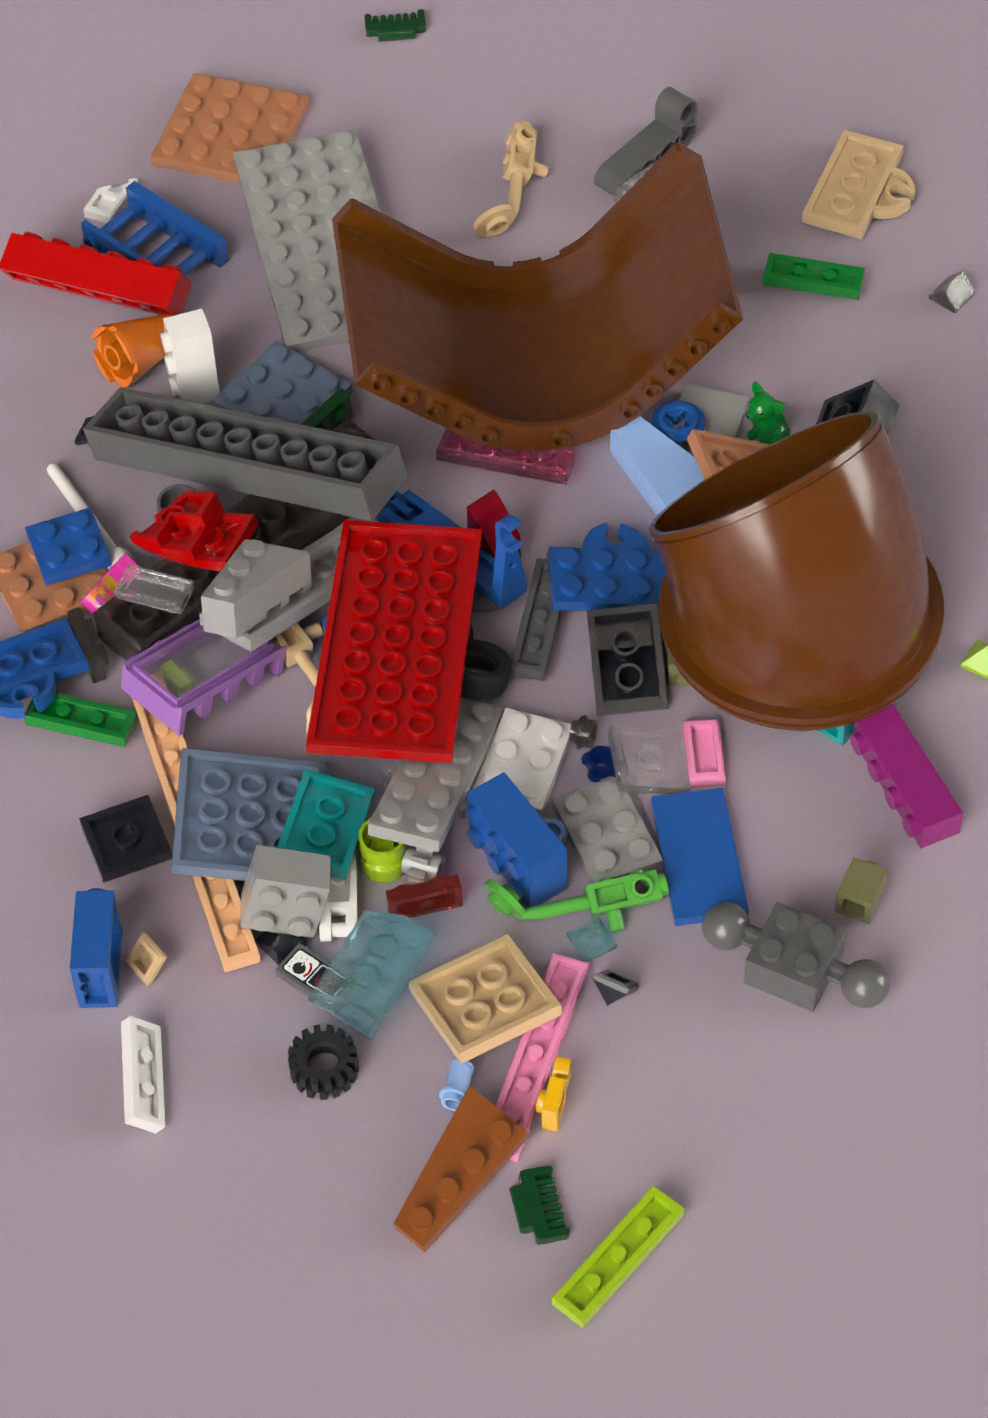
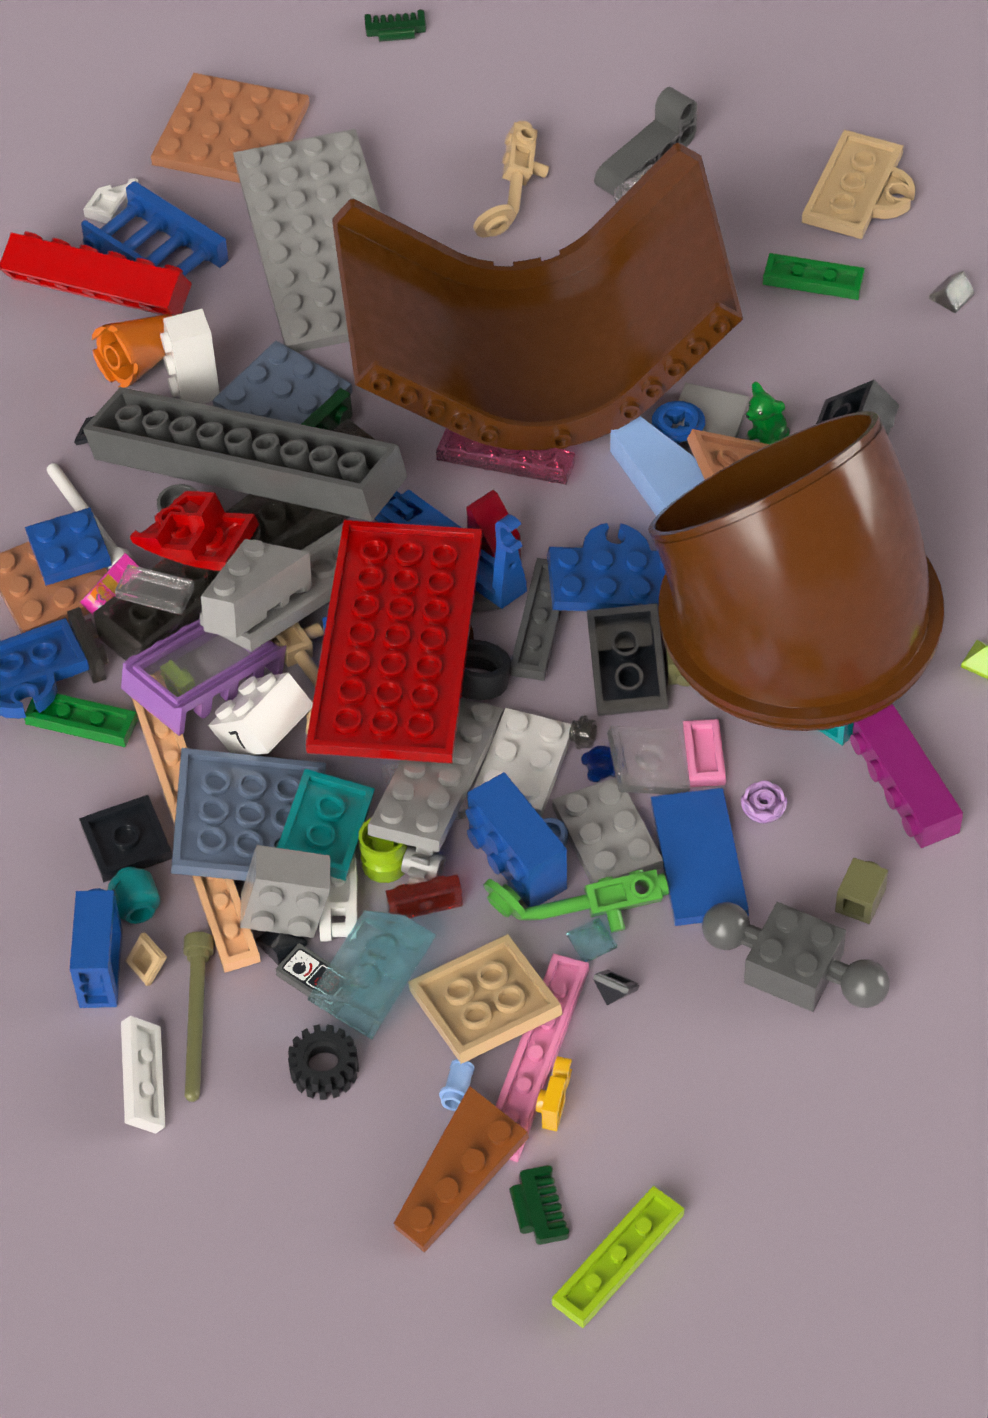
none -> teal head [108,867,160,924]
none -> olive piece [183,932,214,1102]
none -> white brick [208,672,313,755]
none -> lavender plate [741,781,787,824]

